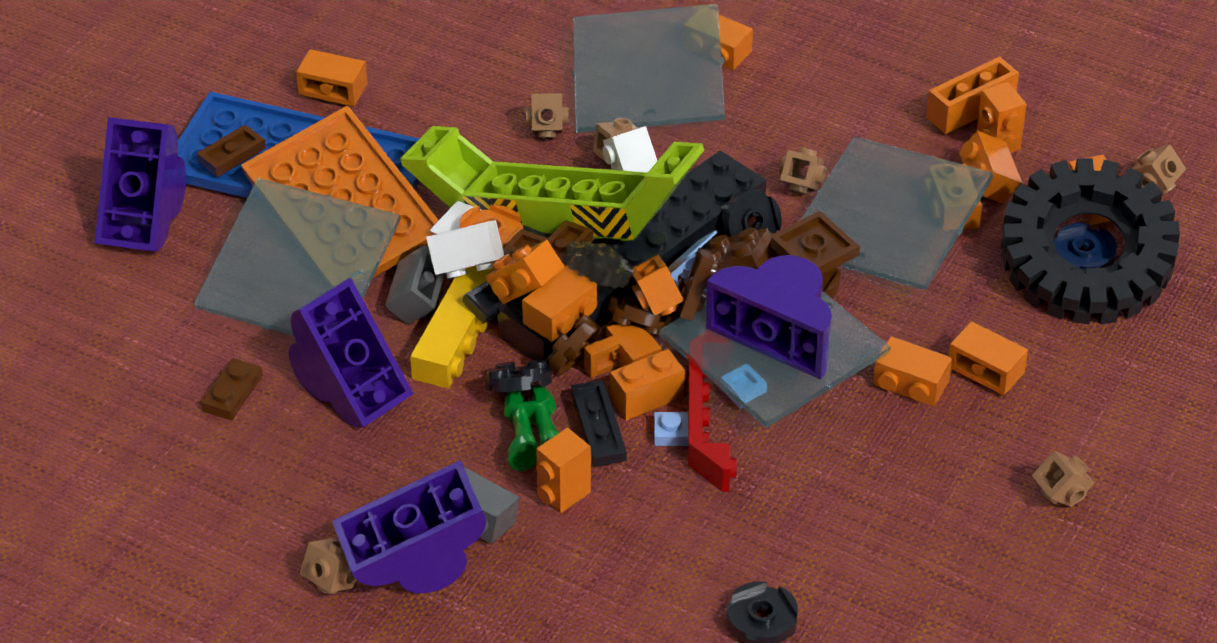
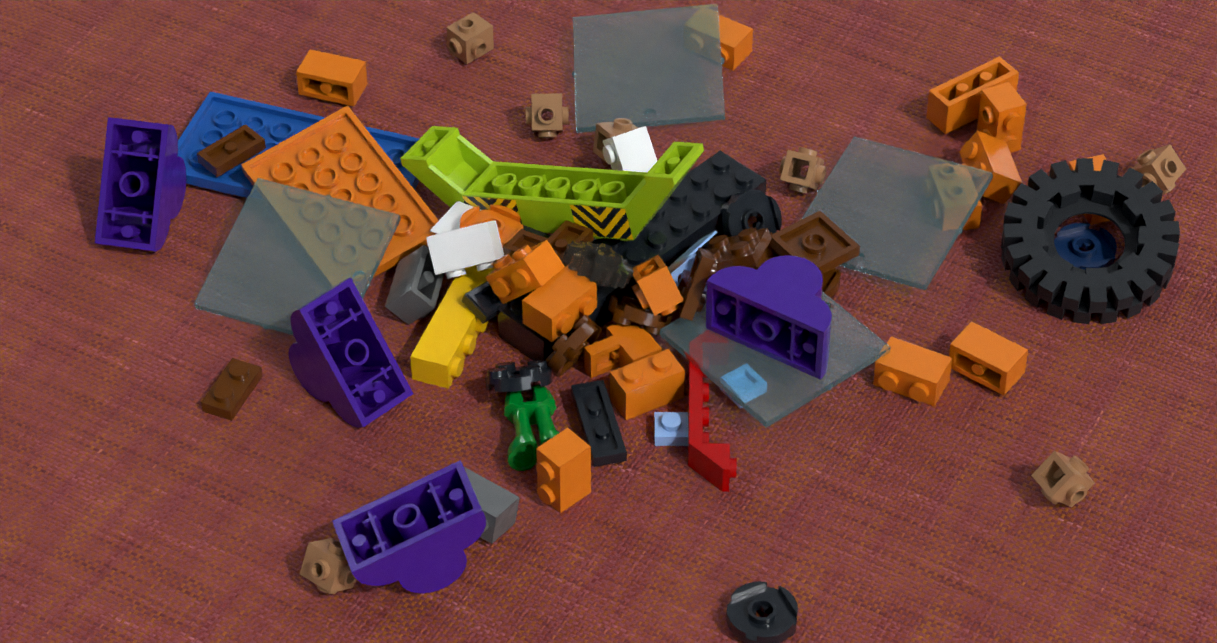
none -> medium nougat brick [446,12,494,64]

